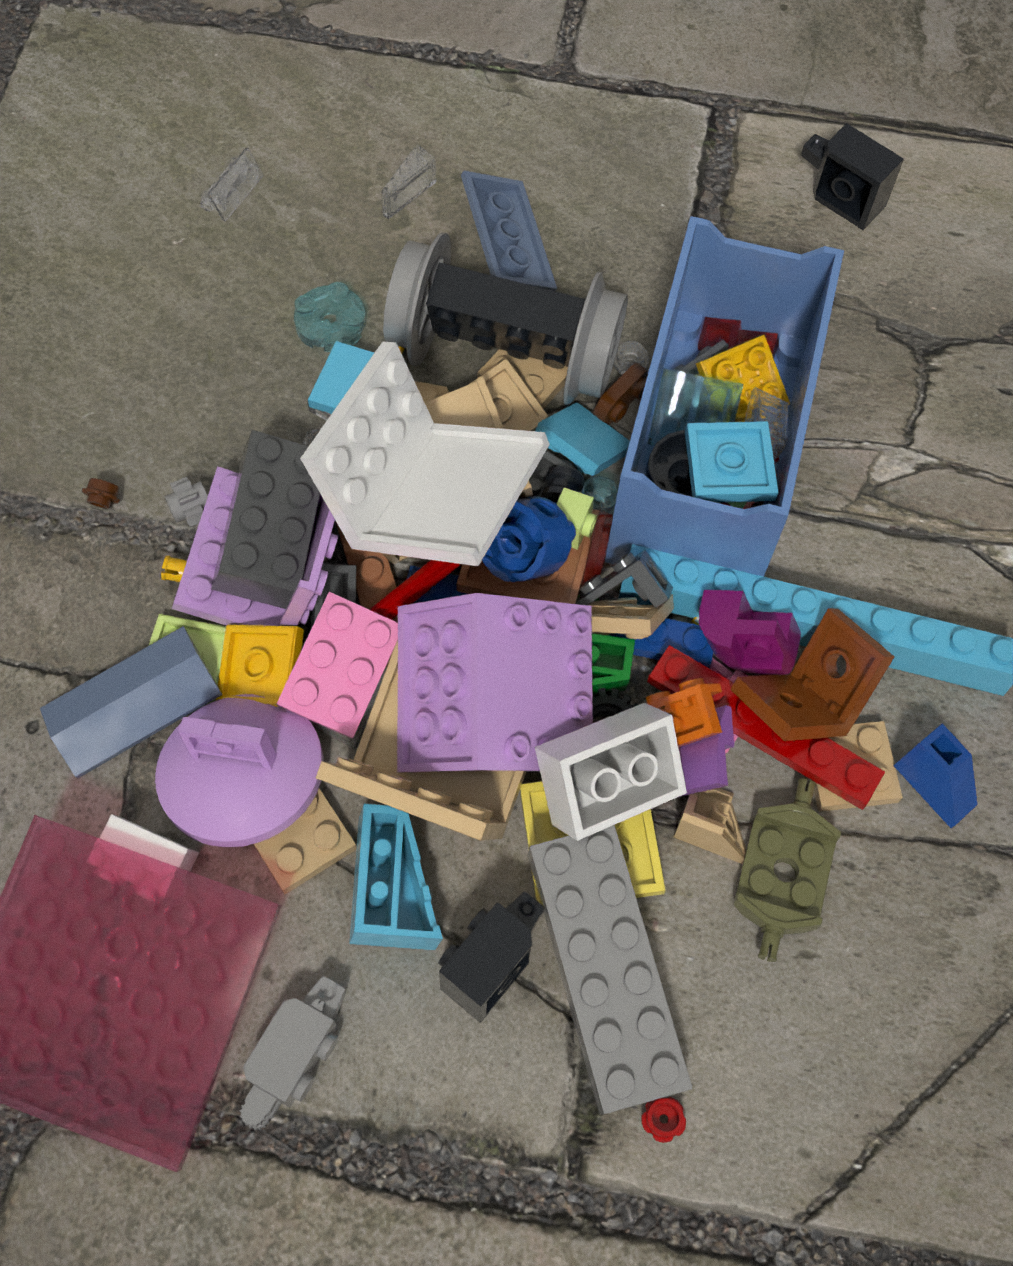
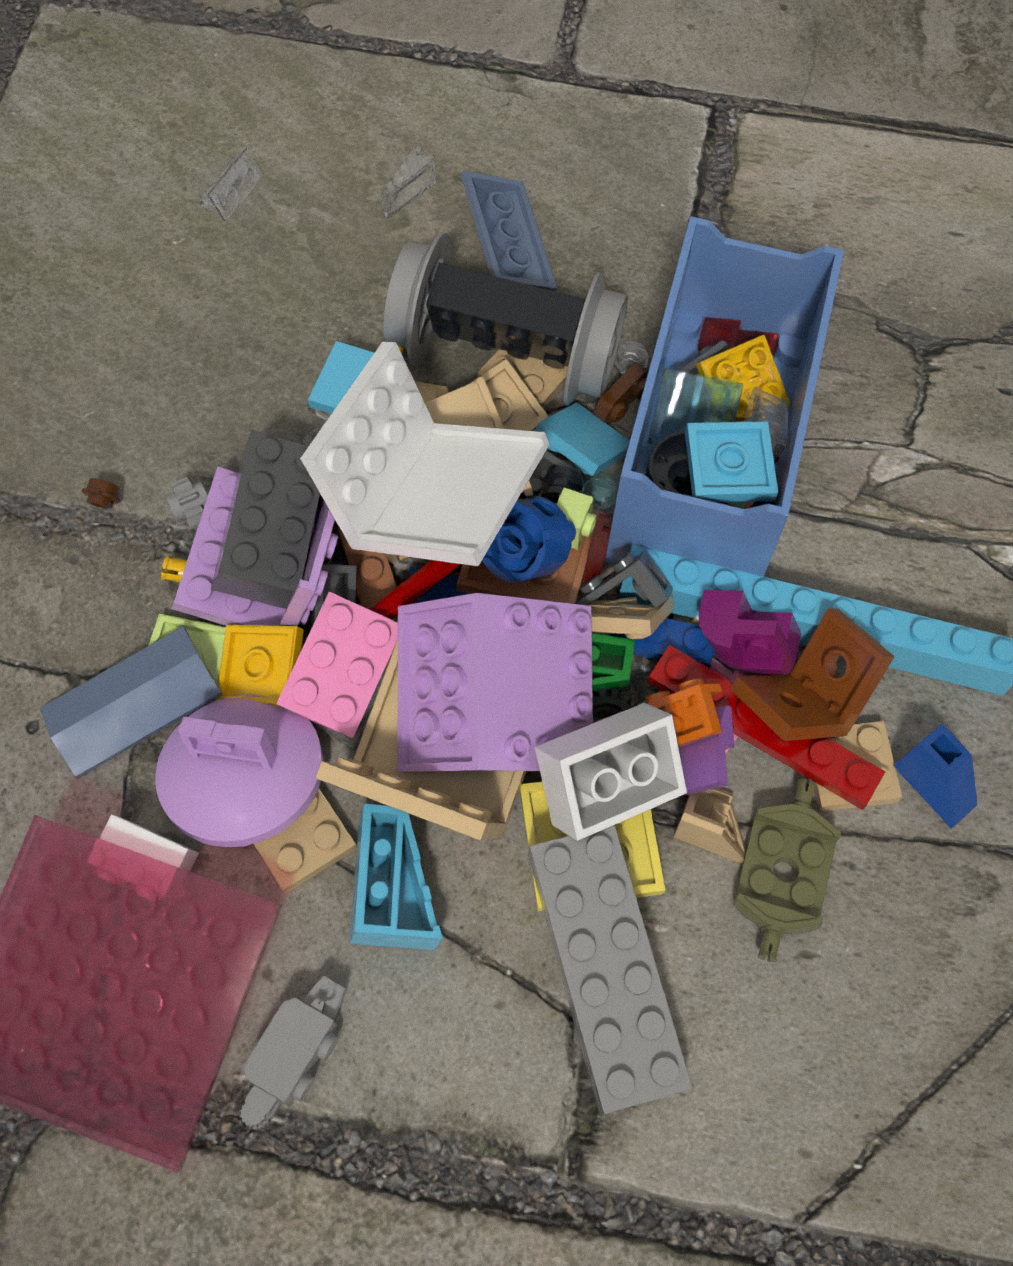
clear light blue plate [294,282,366,352] -> none
black hinge [438,891,545,1023] -> none
red plate [641,1097,686,1143] -> none
black hinge [801,123,904,230] -> none

